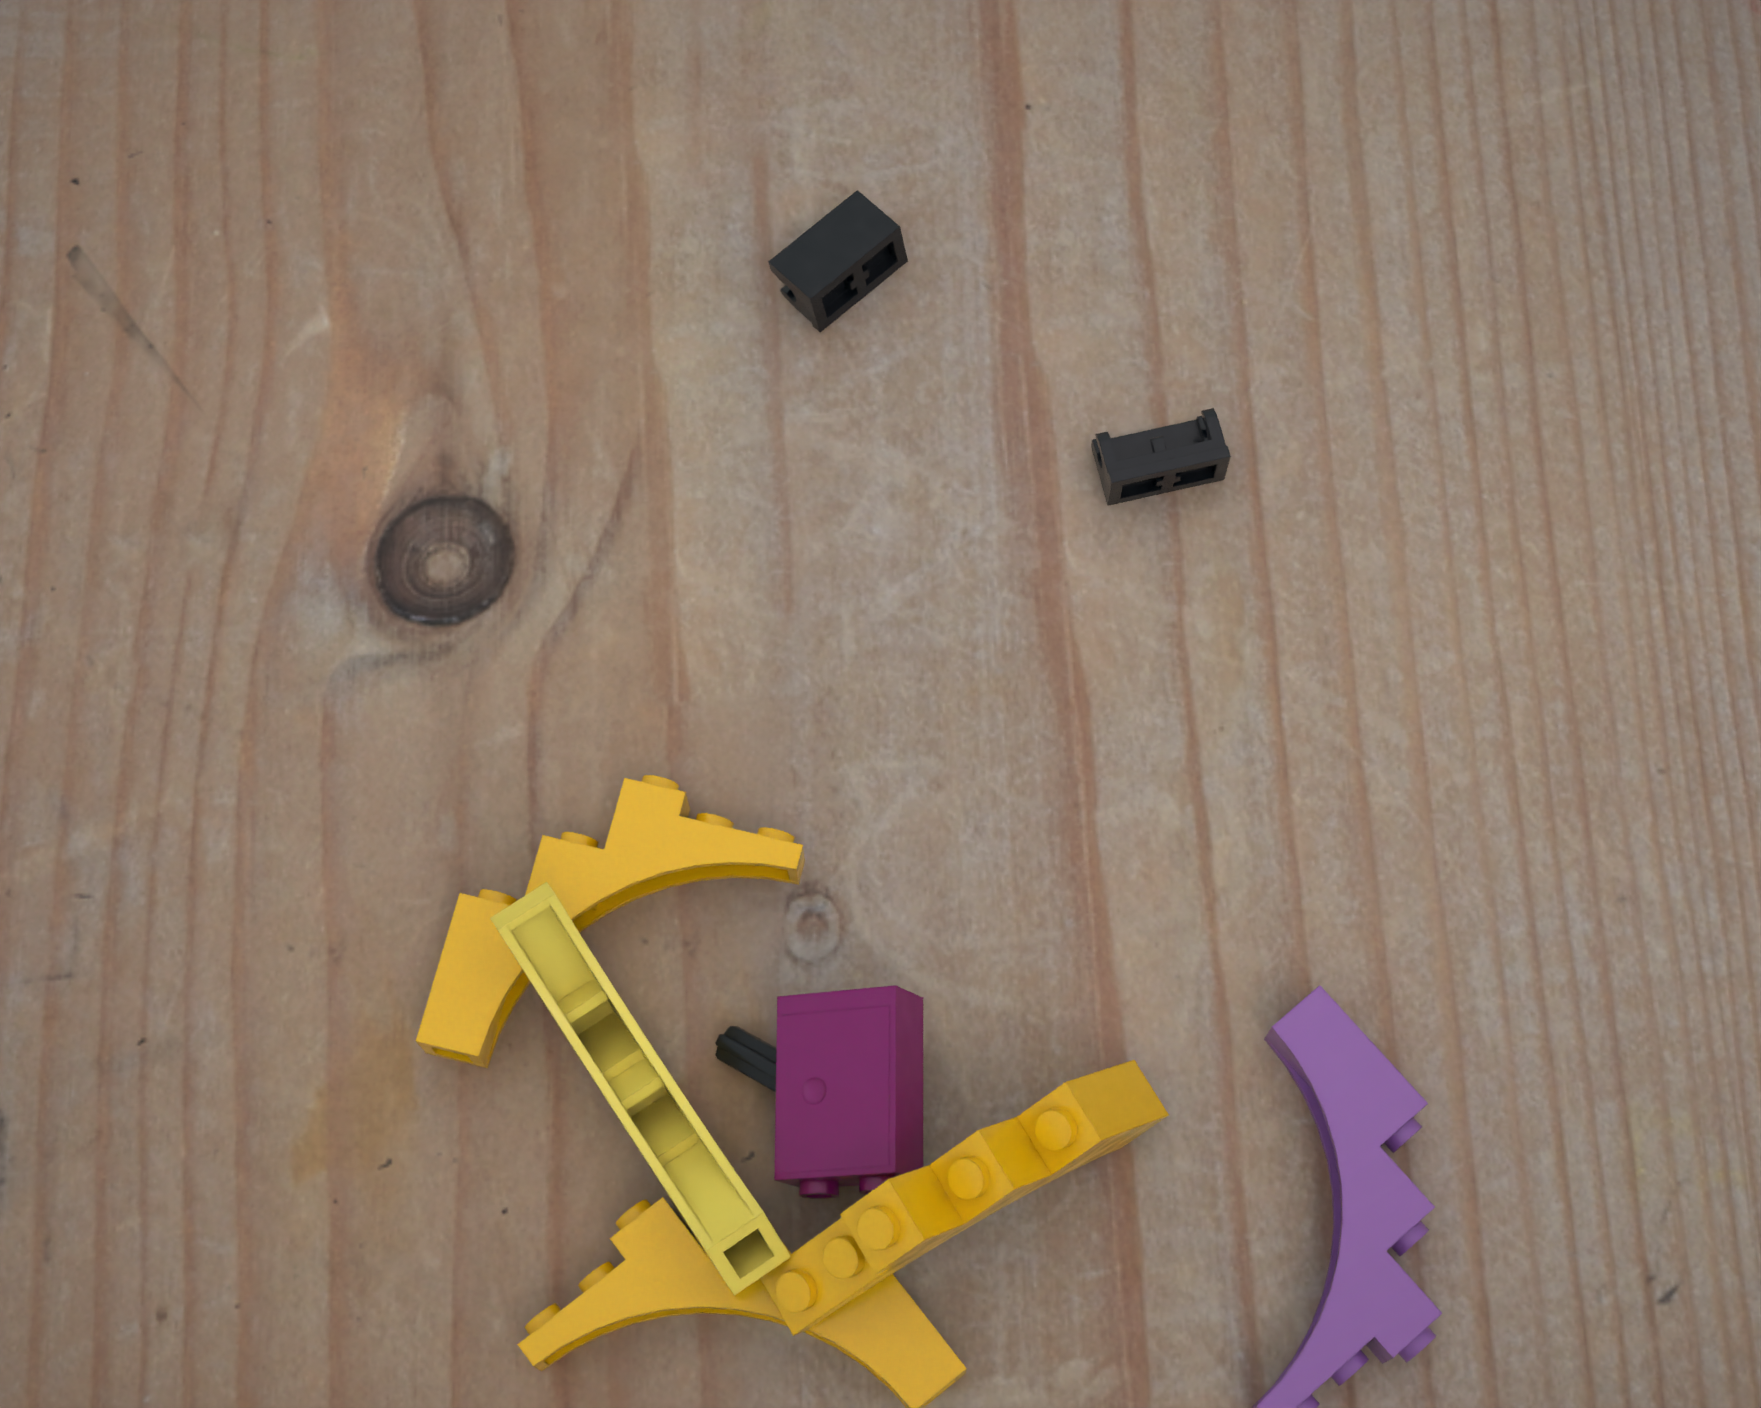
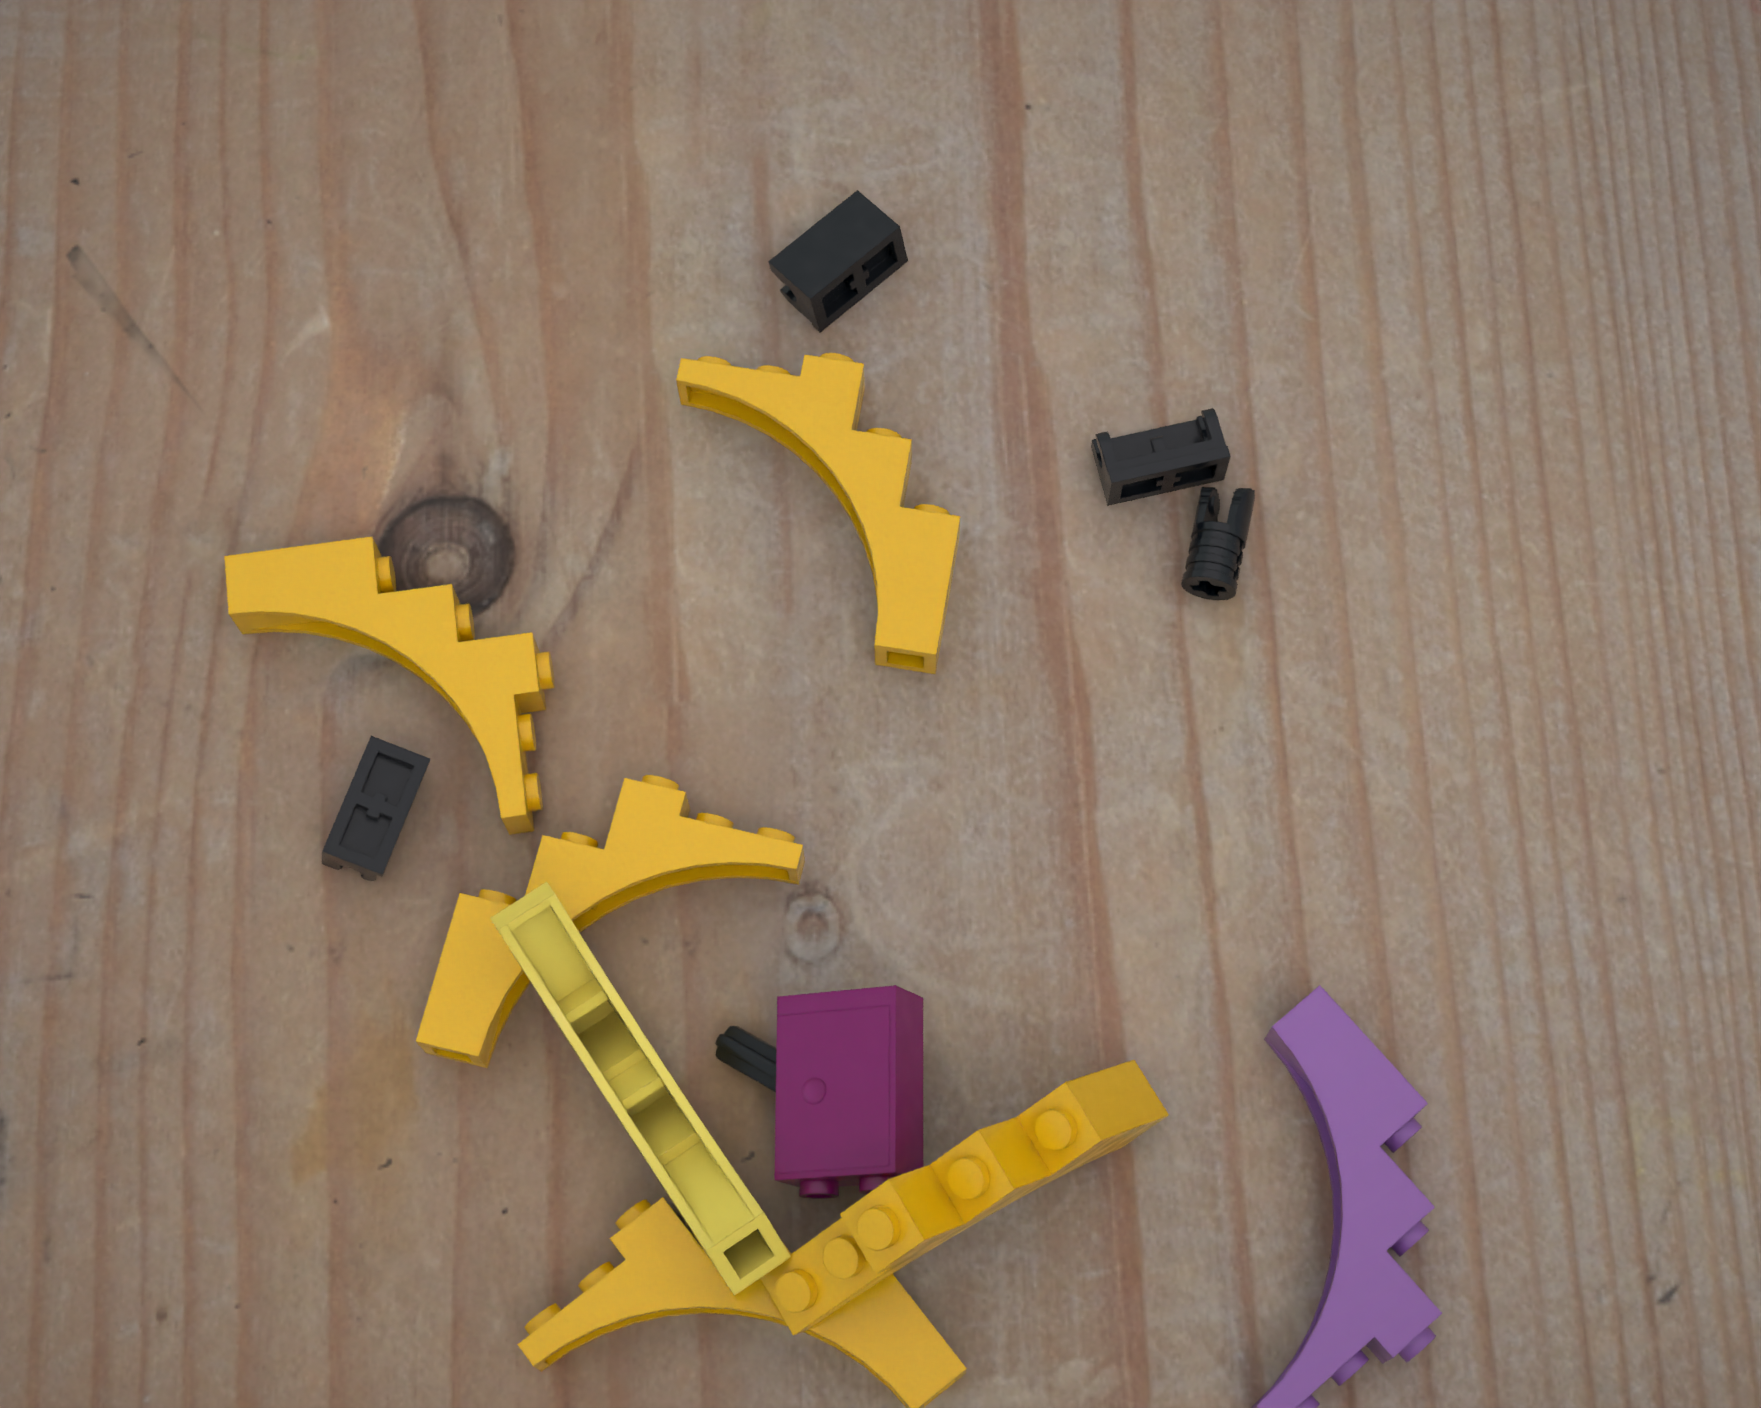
none -> yellow arch [224,536,555,835]
none -> black hinge [322,736,430,881]
none -> yellow arch [676,353,960,674]
none -> black hinge [1181,487,1255,600]

